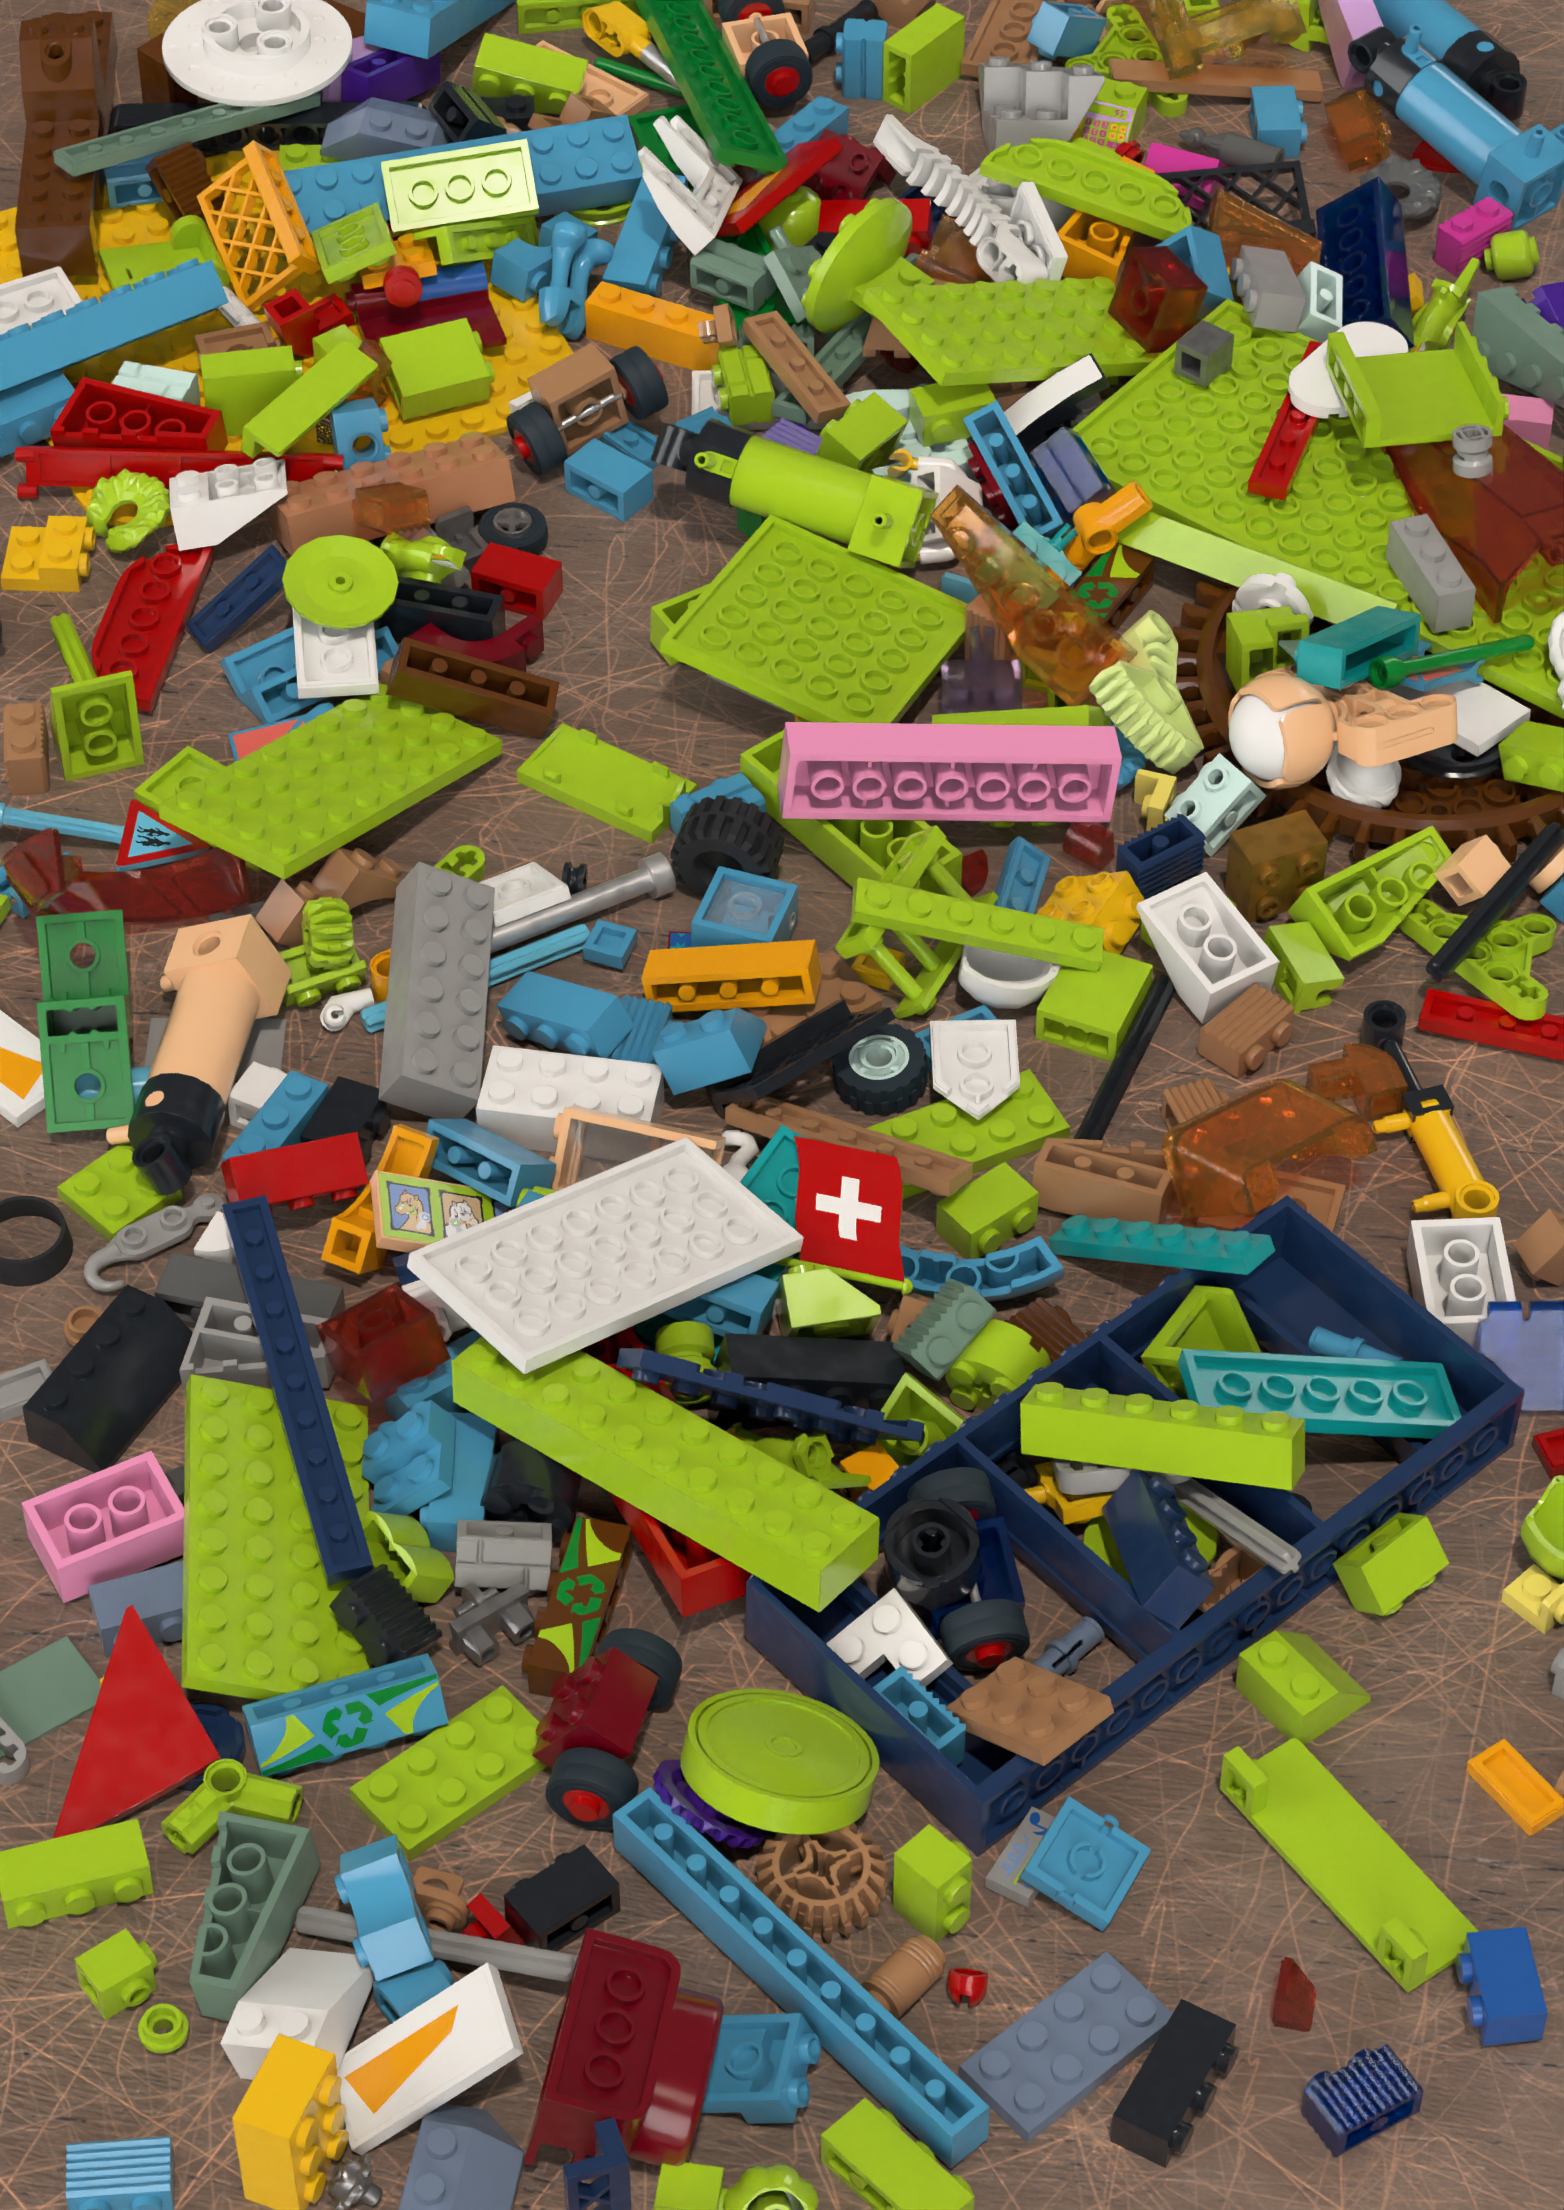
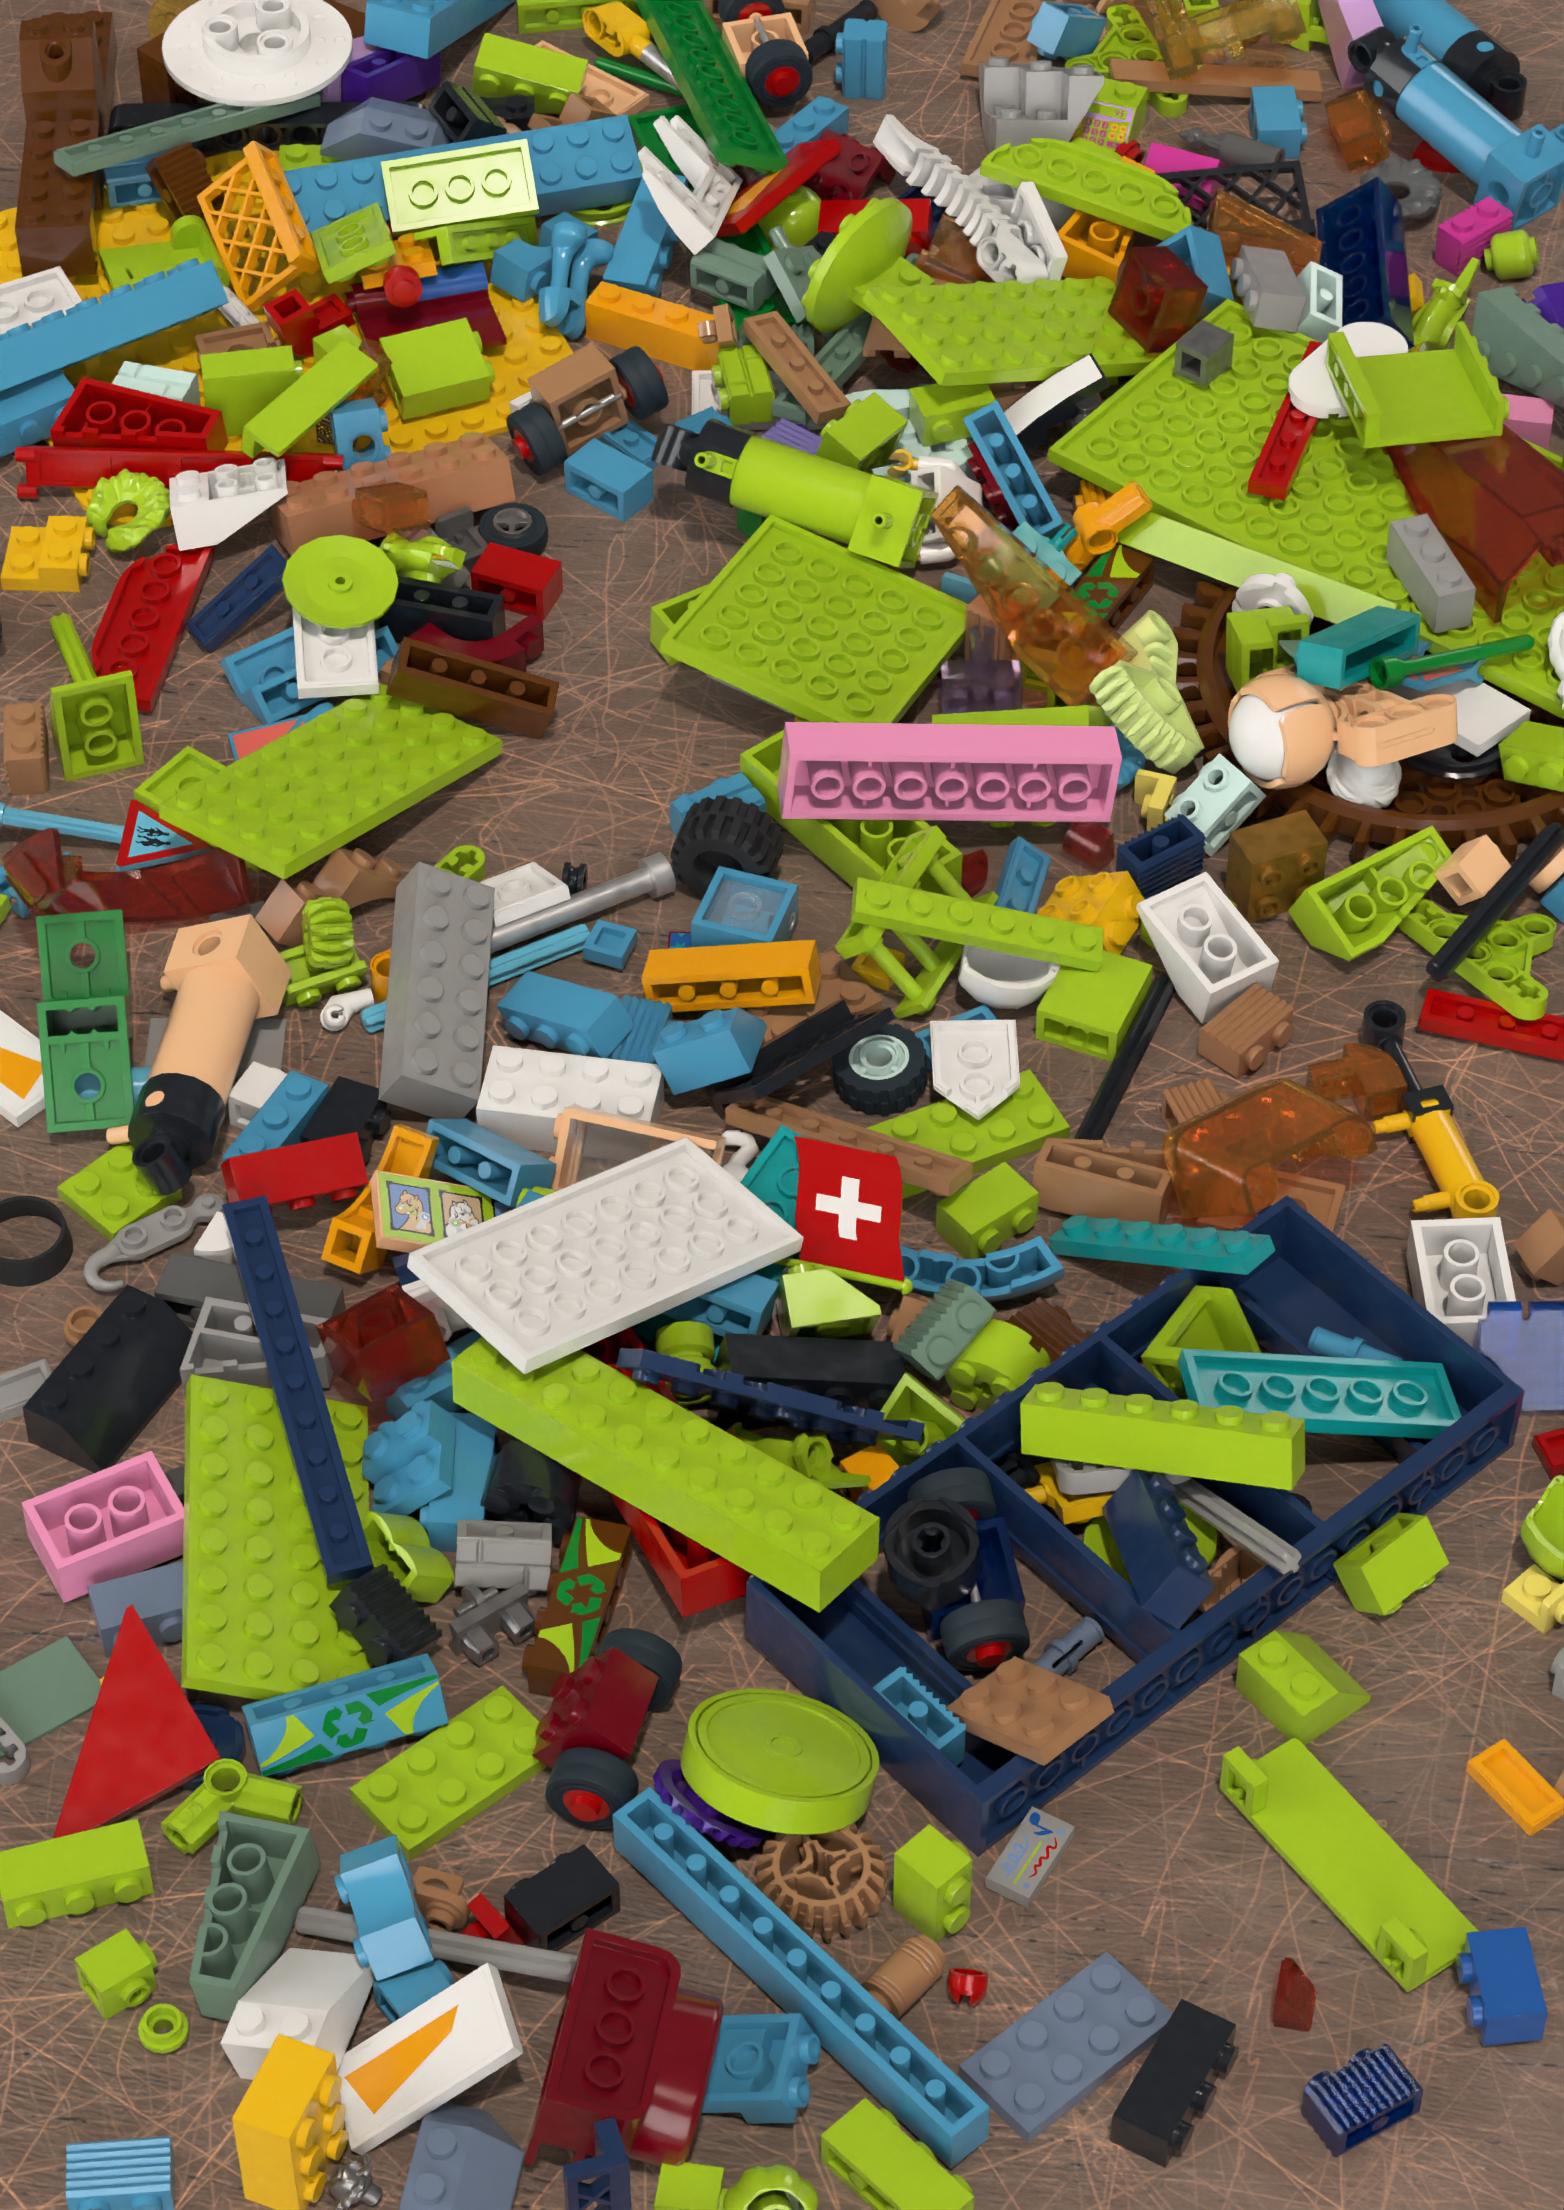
lime piece [516,723,697,844] -> none
white plate [826,1588,953,1686] -> none
lime brick [883,3,965,114] -> none
dark azure plate [1019,1796,1152,1932] -> none
clear blue brick [1030,426,1116,518] -> none
lime hinge [1263,921,1345,1014] -> none
light grey wheel [1452,424,1493,478] -> none

